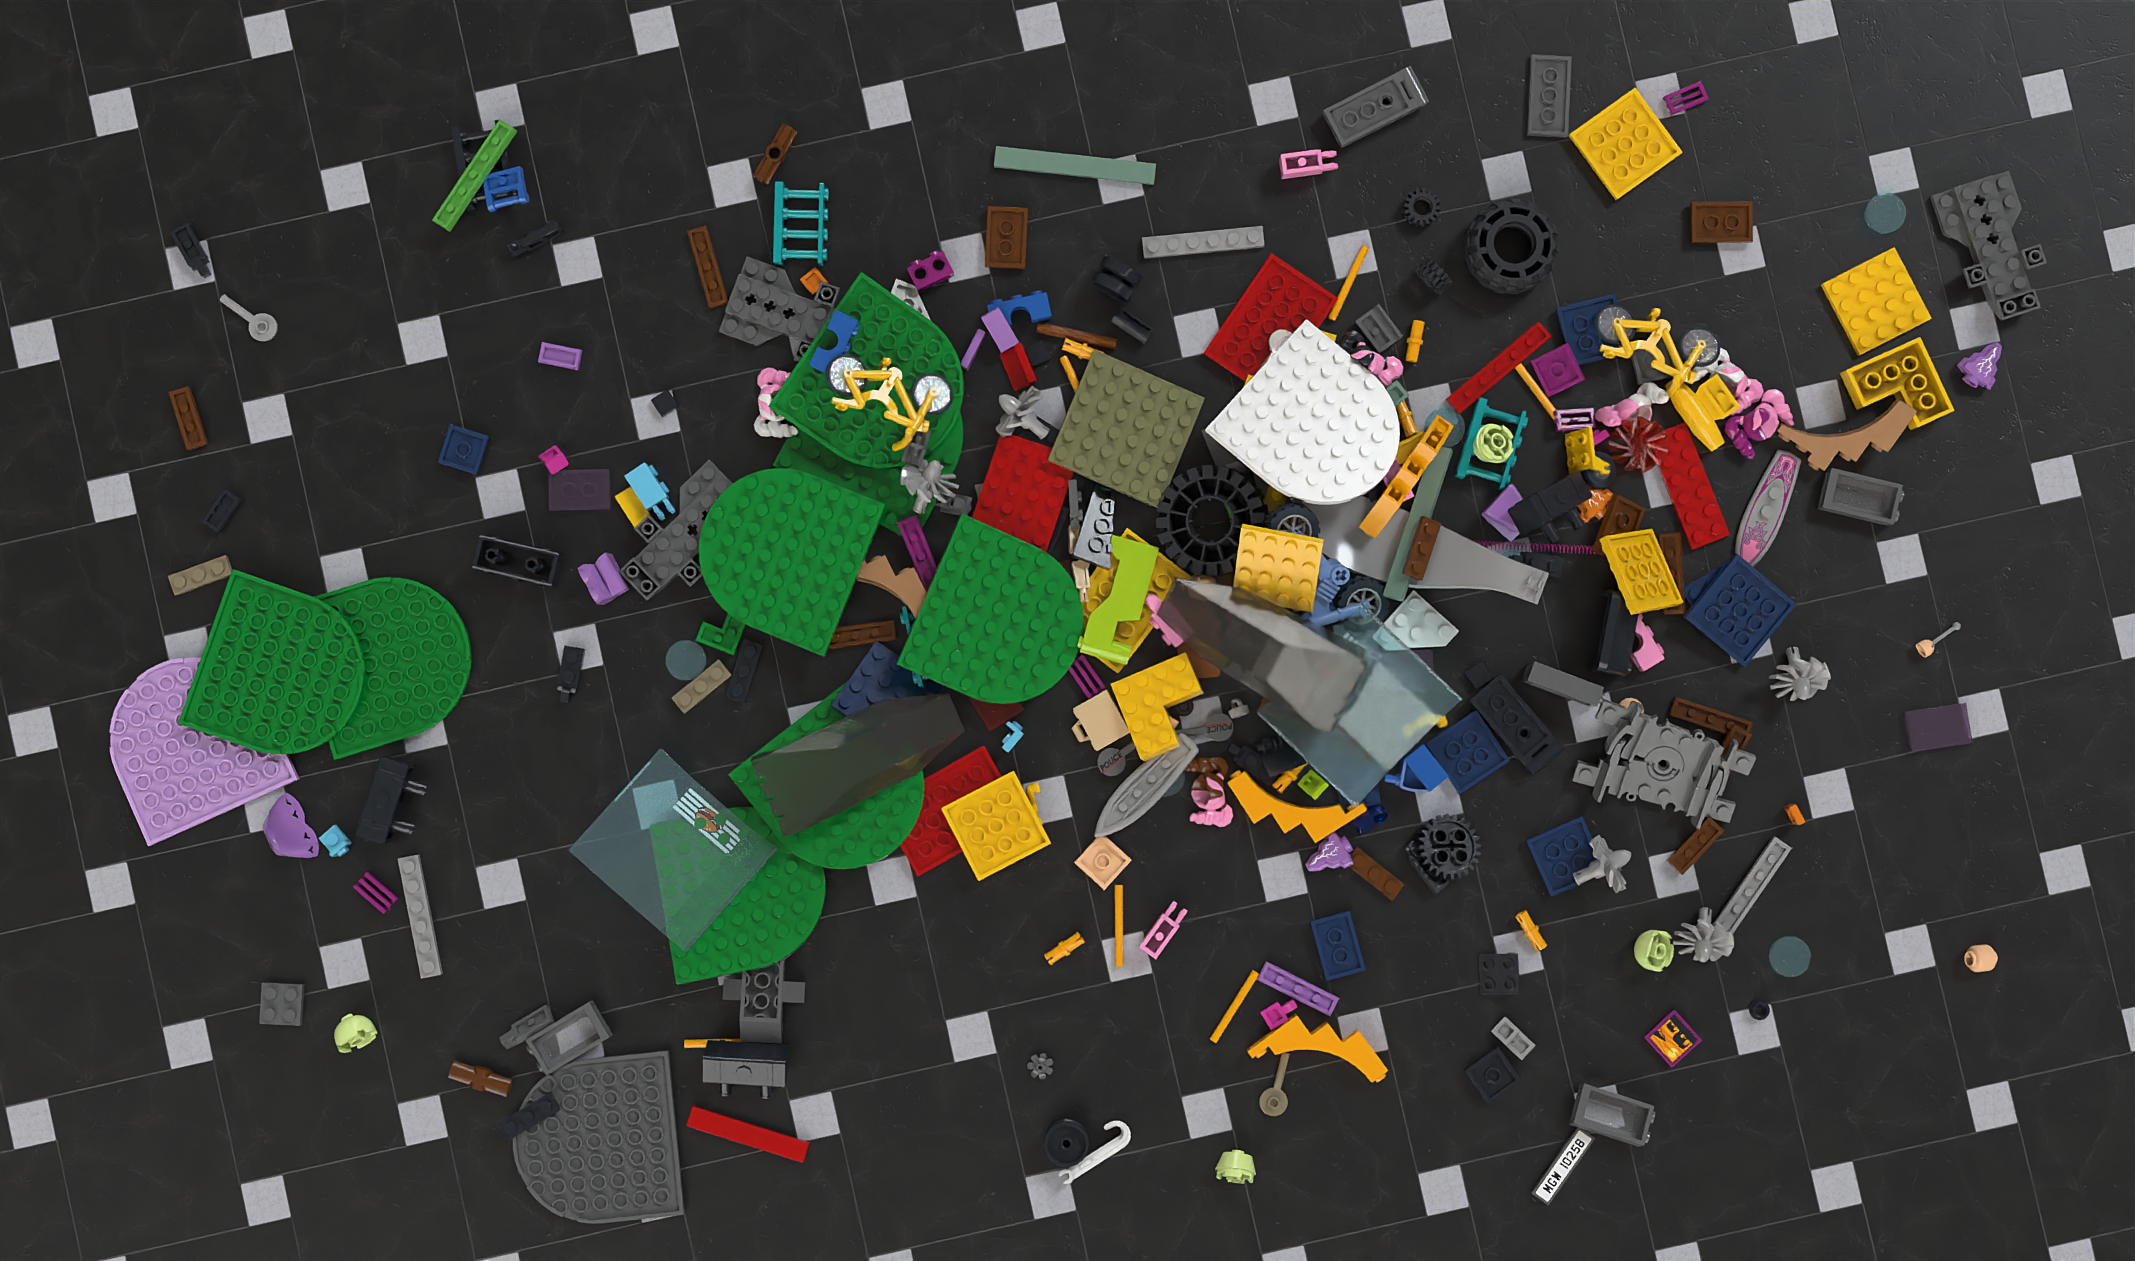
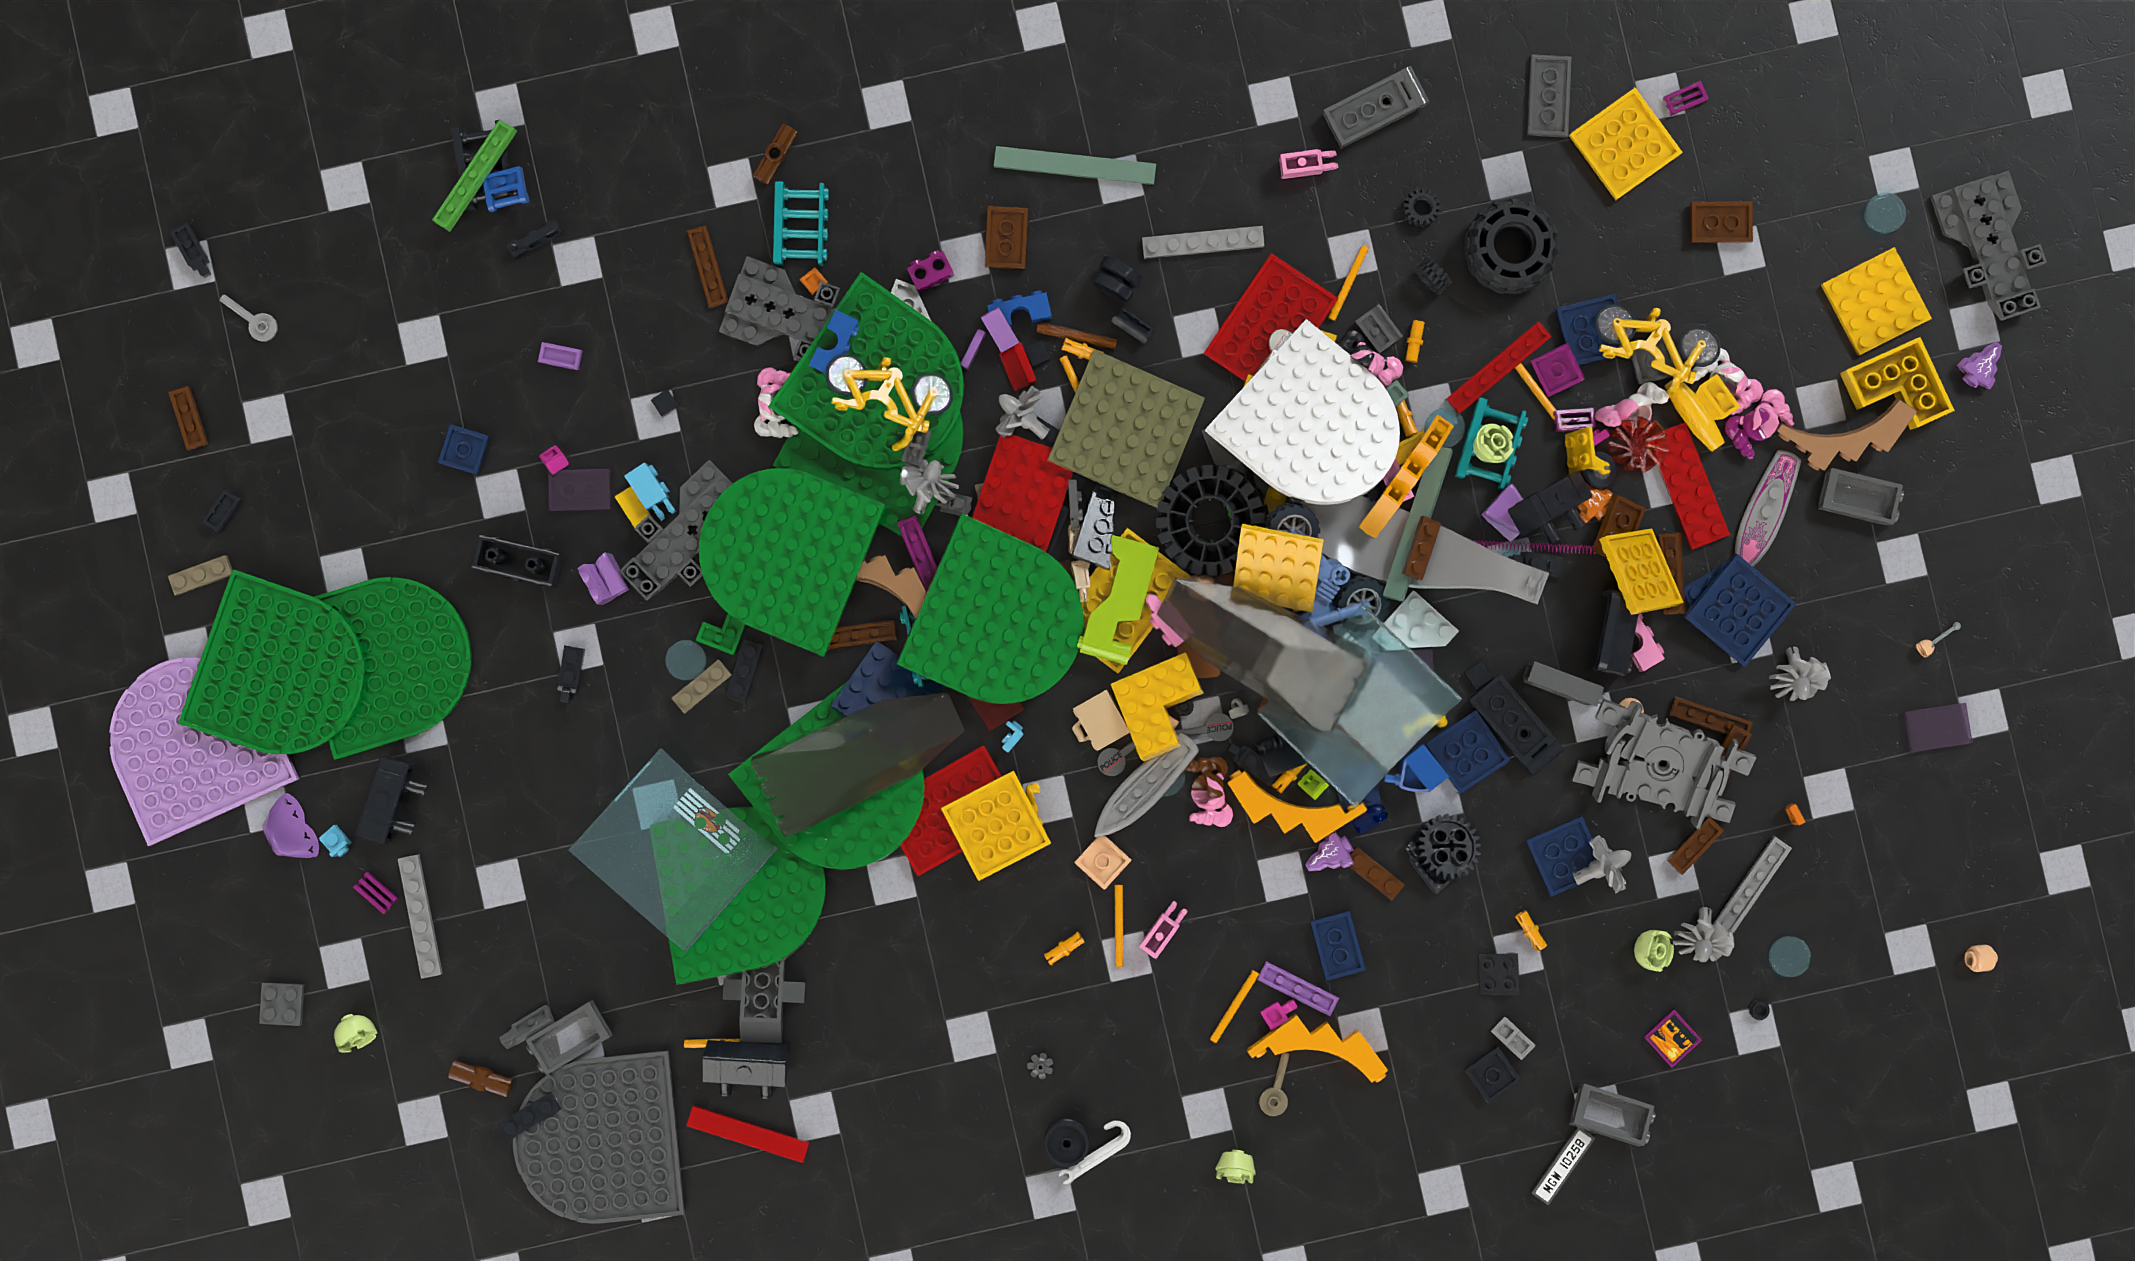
magenta tile [1068,654,1106,699] -> none

